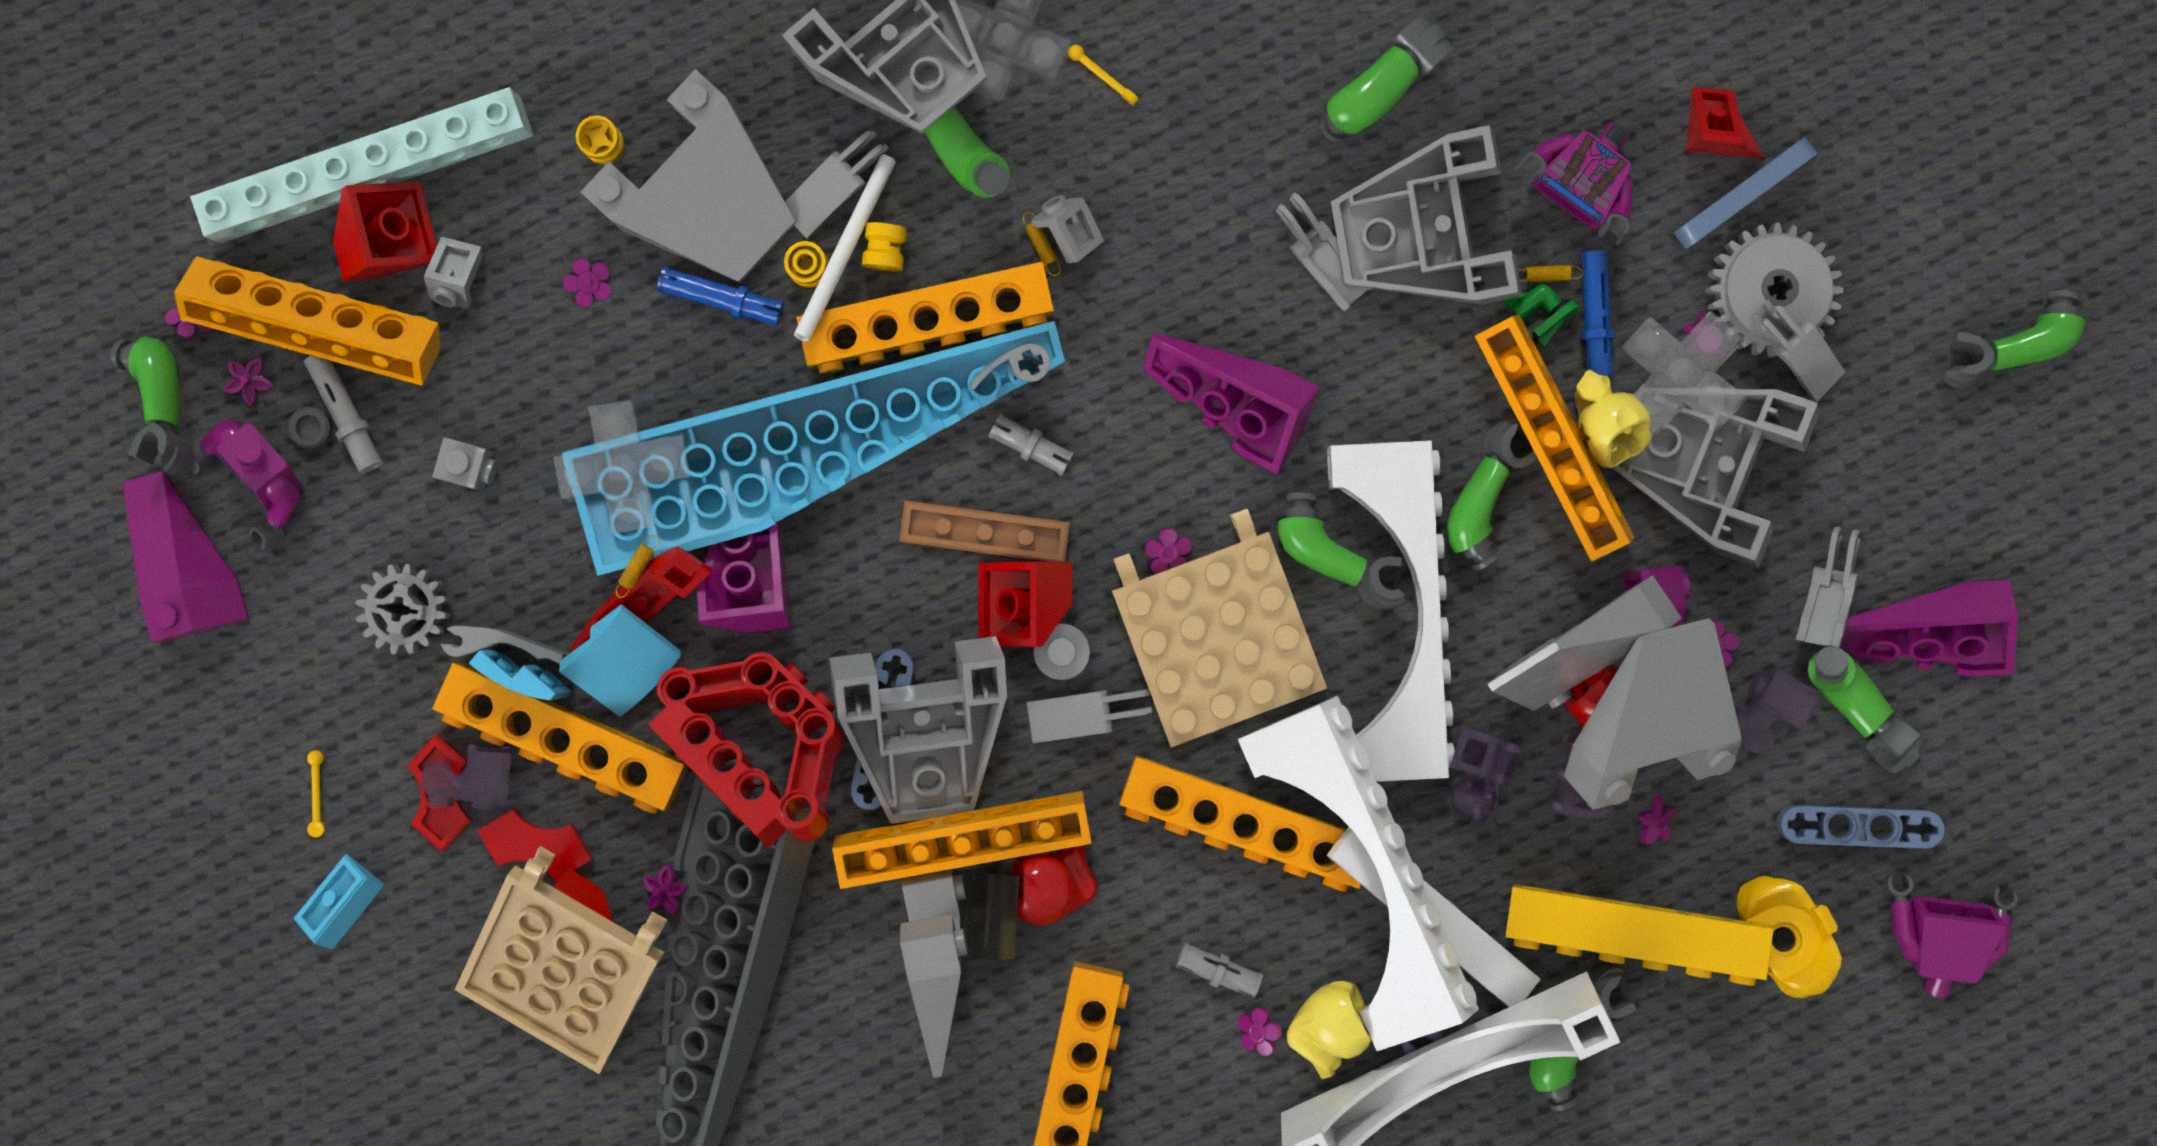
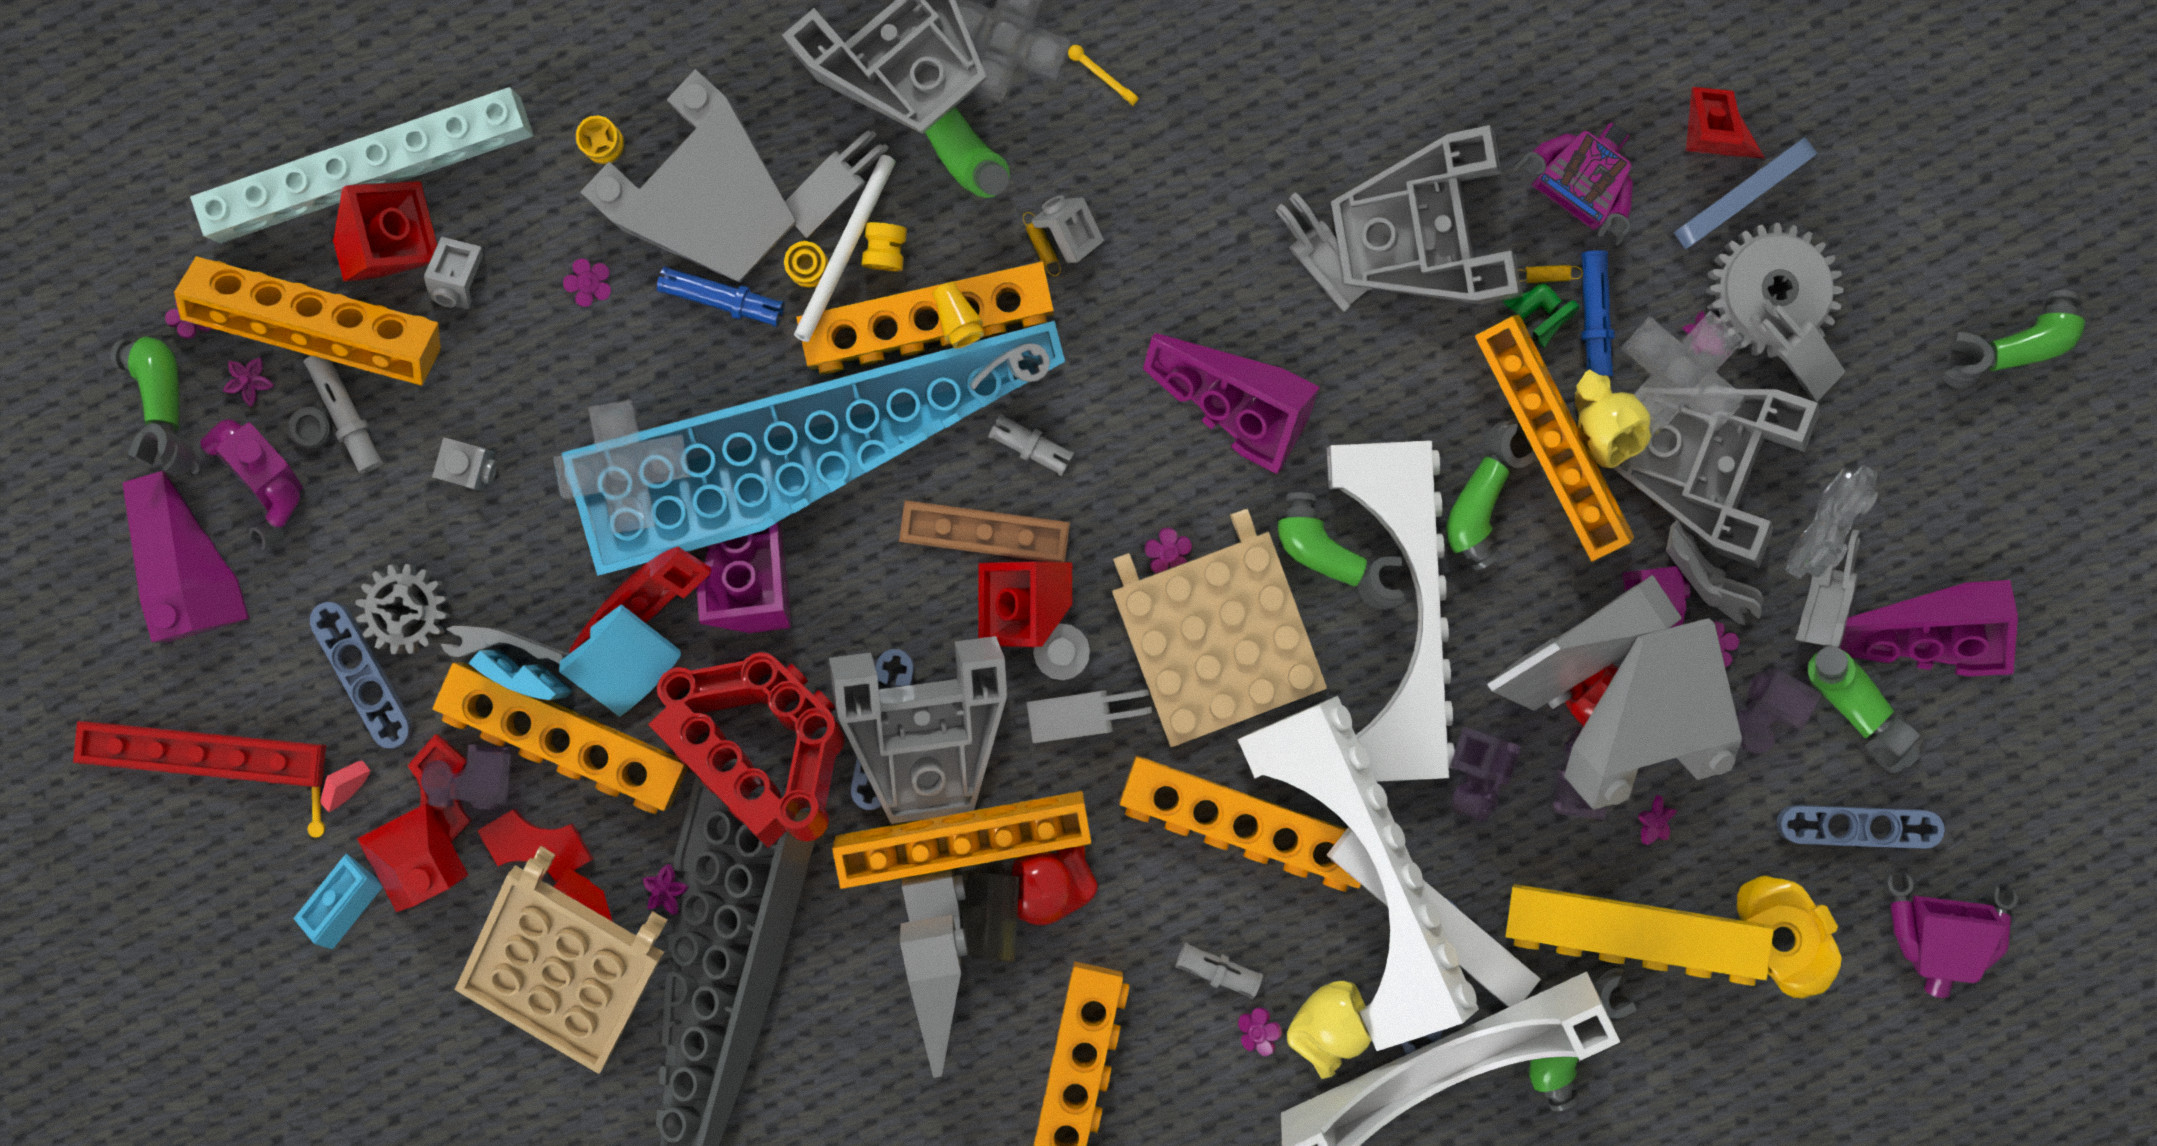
yellow piece [616,535,657,598] -> none
bright green piece [1320,13,1455,142] -> none
none -> red tile [73,721,326,787]
none -> sand blue beam [310,602,413,748]
none -> coral tile [320,760,371,812]
none -> red slope [357,802,468,912]
none -> yellow cone [932,282,984,349]
none -> light grey arm [1666,519,1763,625]
none -> clear plate [1785,464,1878,579]

